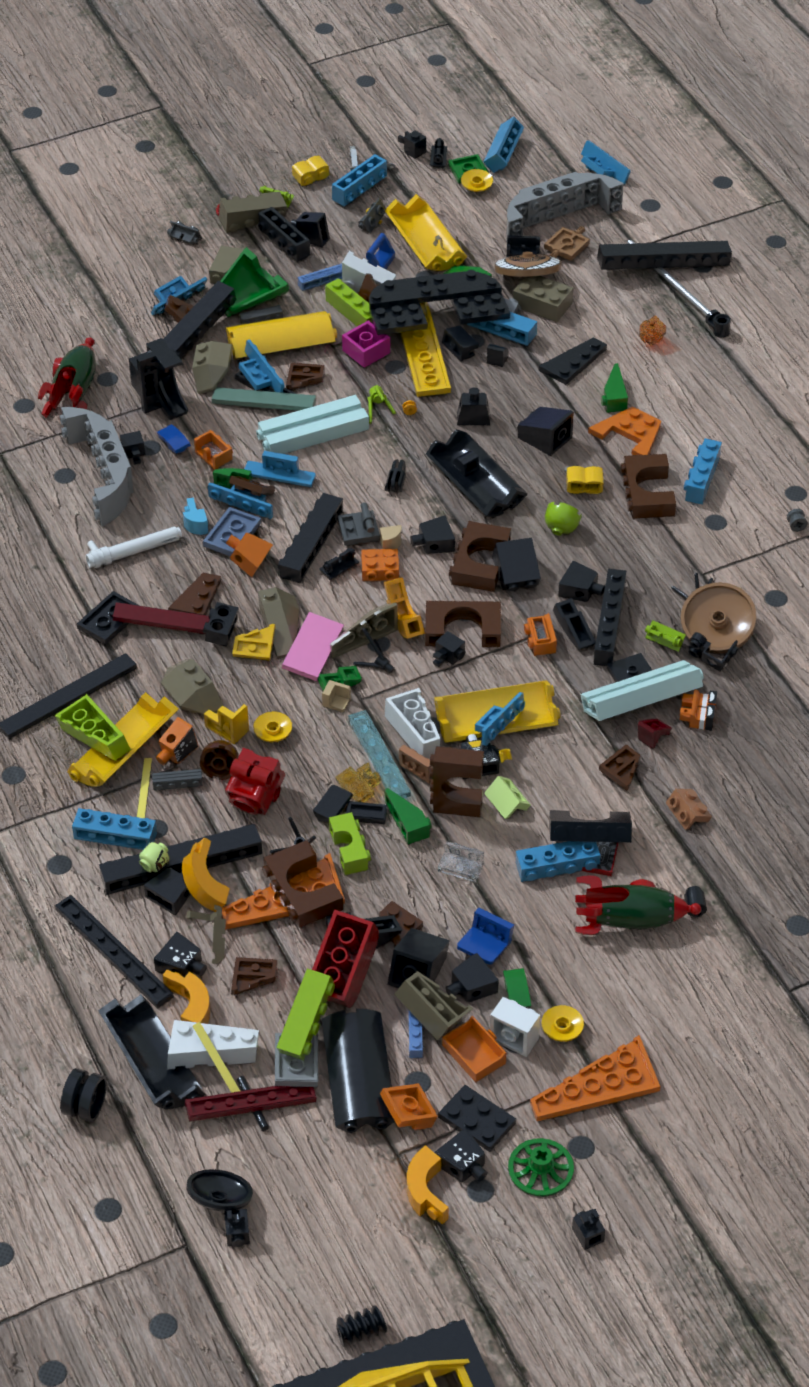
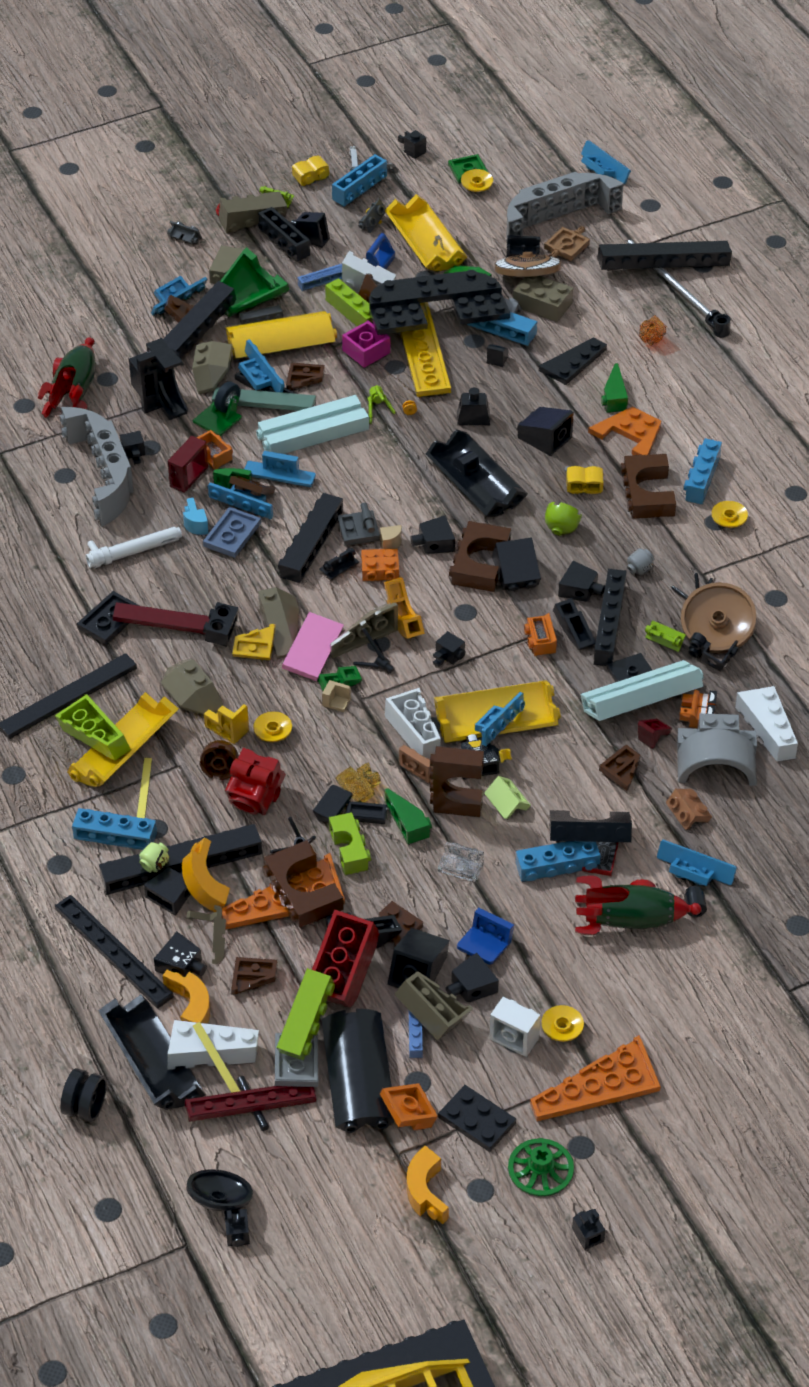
dark grey piece [152,769,203,791] -> none
orange torso [156,717,199,765] -> none
blue slope [157,424,191,454] -> none
reddish brown wing [168,572,221,615] -> none
orange torso [226,533,273,577] -> none
black piece [336,1305,387,1347] -> none
clear light blue tile [348,710,411,798] -> none
black arm [385,459,406,492] -> none
reddish brown arch [425,601,501,647] -> none
black hinge [430,138,447,167] -> none
torso [434,1128,488,1182] -> none
black hinge [442,325,479,362] -> none
orange container [442,1016,506,1083] -> none
dark azure brick [483,116,524,173] -> none
green slope [503,968,531,1008] -> none
dark grey wheel [786,509,808,532] -> none
none -> dark red window [167,435,208,493]
none -> green plate [192,381,242,436]
none -> light grey head [627,548,655,576]
none -> dark azure bracket [657,839,737,886]
none -> light grey piece [677,713,757,786]
none -> yellow dish [711,501,748,528]
none -> white wedge [735,686,798,762]

